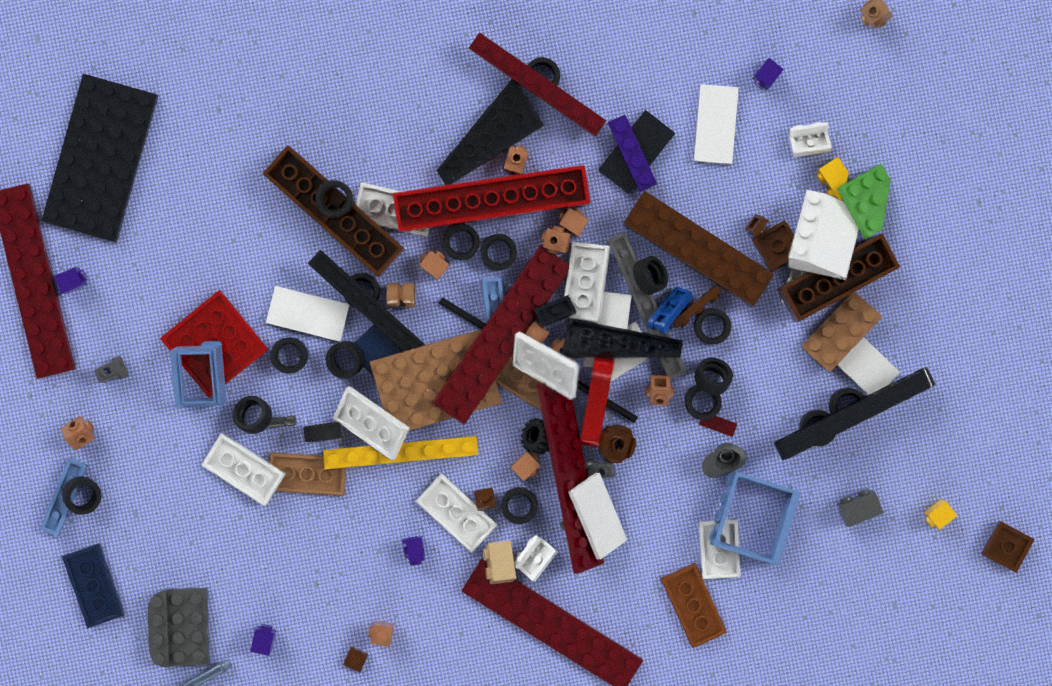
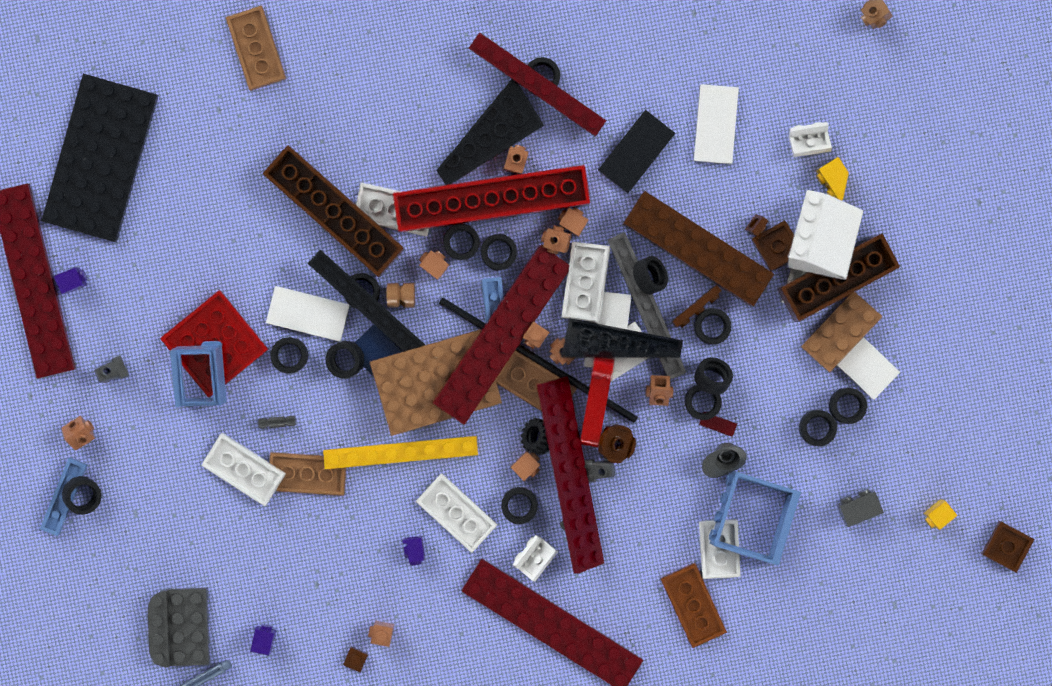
dark blue tile [62,543,125,629] -> none
black tyre [233,396,272,434] -> none
black tyre [303,422,341,442] -> none
black tyre [316,180,354,218] -> none
white tile [333,386,409,460] -> none
reddish brown plate [474,487,497,511] -> none
tan brick [483,541,516,584] -> none
white tile [512,332,579,399] -> none
black plate [533,295,576,328] -> none
white tile [568,473,627,560] -> none
dark purple plate [607,114,657,193] -> none
blue plate [647,287,693,334] -> none
dark purple brick [752,58,784,90] -> none
black beam [773,367,936,461] -> none
bright green plate [837,163,891,239] -> none
none -> medium nougat tile [225,5,286,91]

